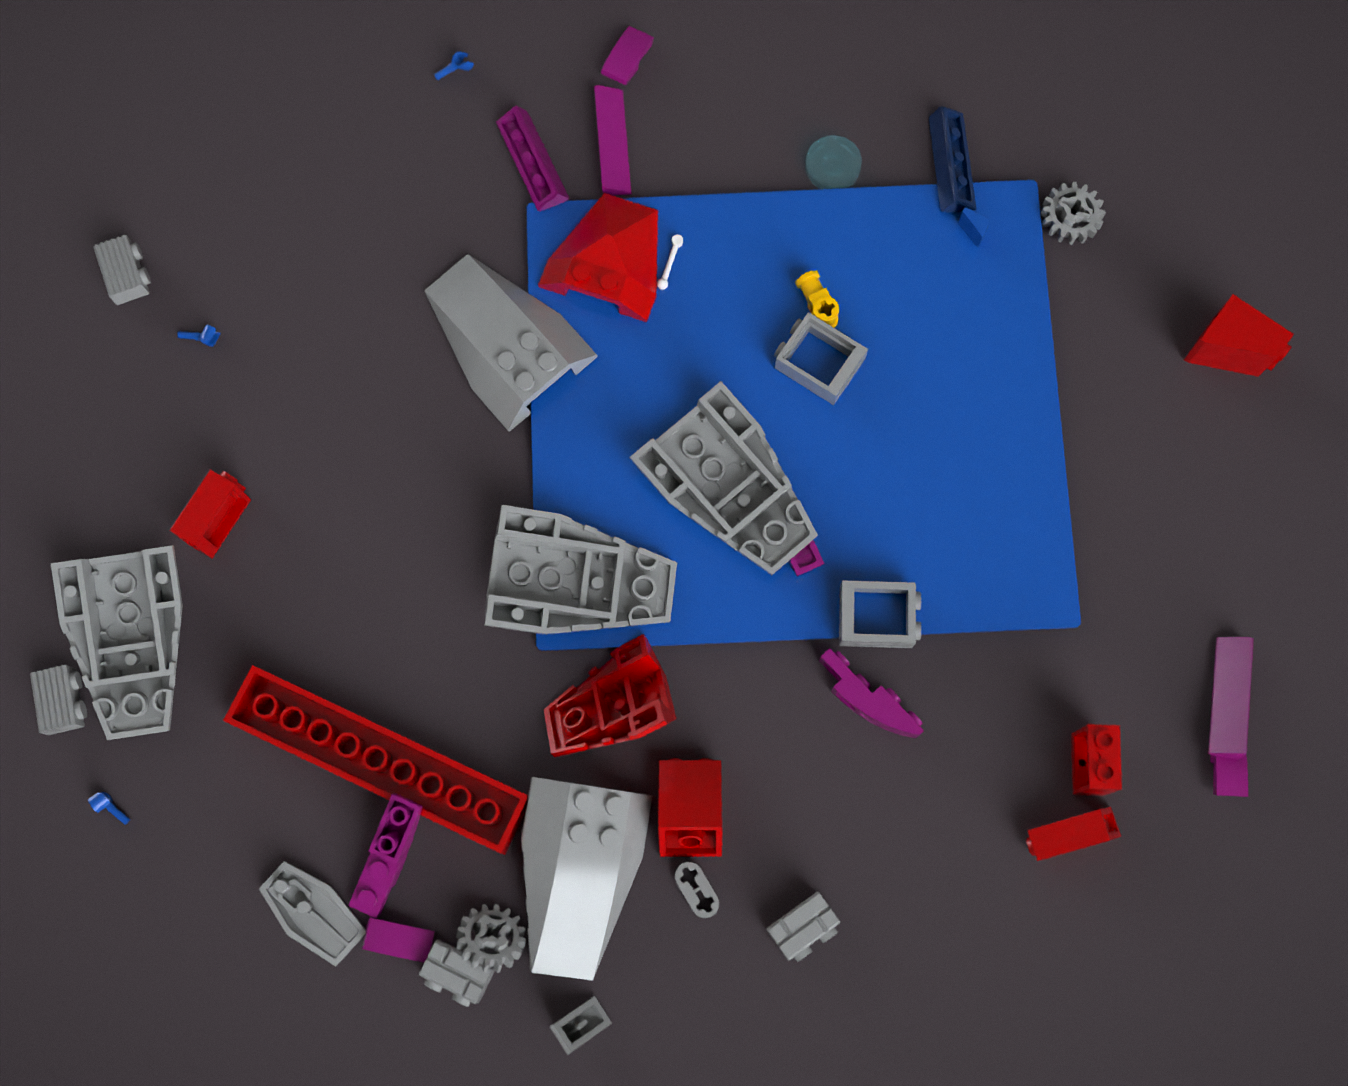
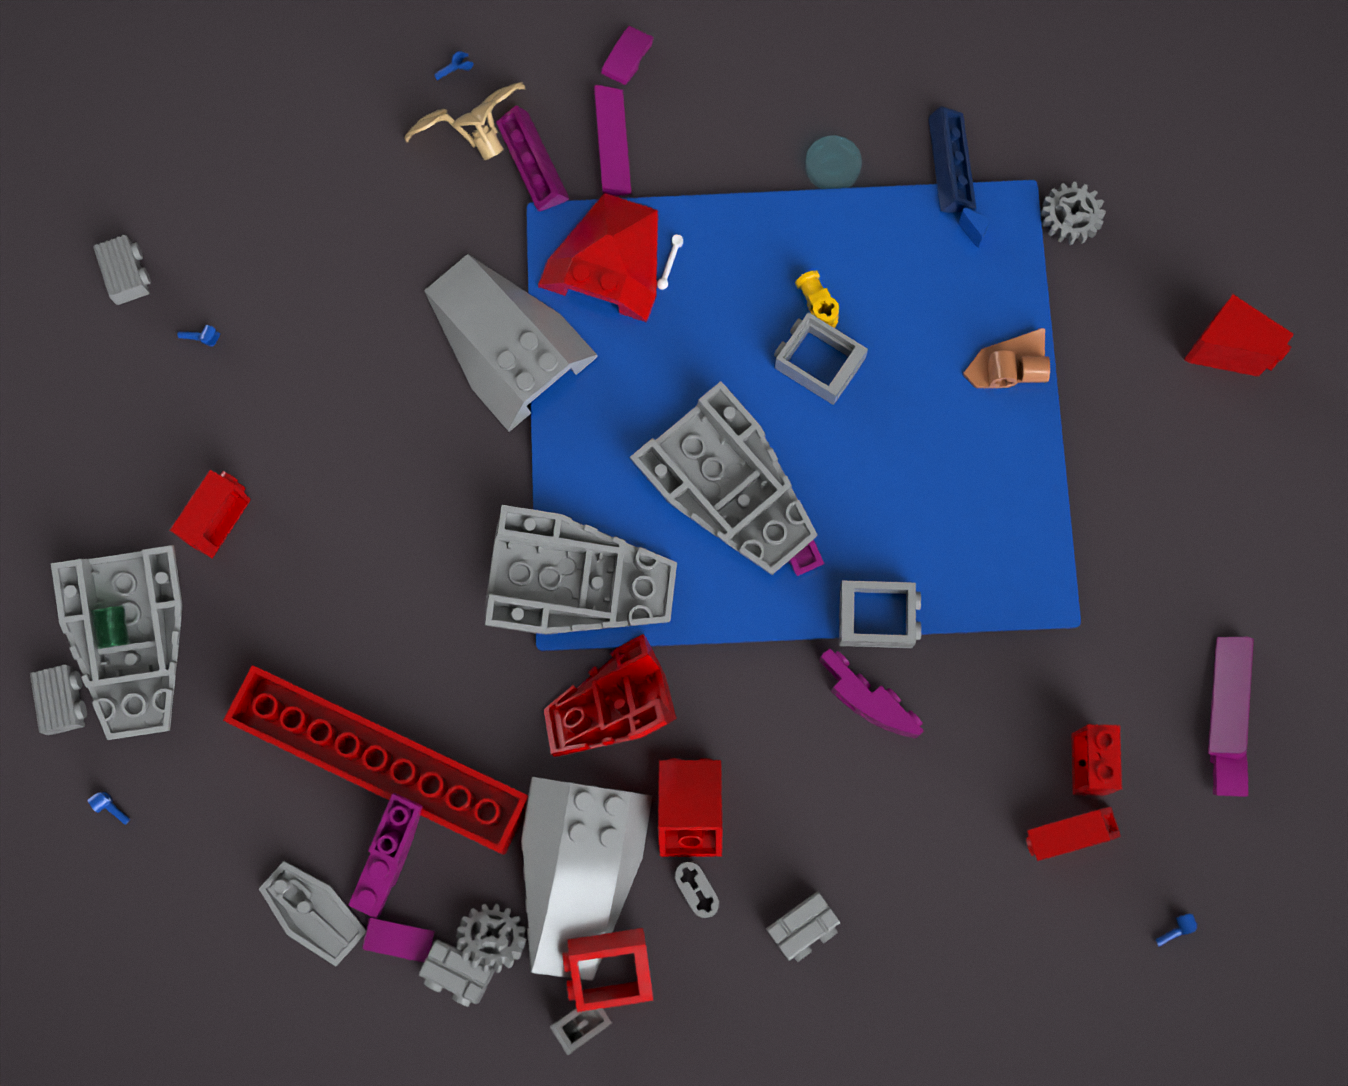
none -> clear green piece [91,605,131,649]
none -> tan plant [405,82,525,160]
none -> red window [562,928,653,1012]
none -> nougat panel [963,328,1050,388]
none -> blue hand [1155,914,1197,947]

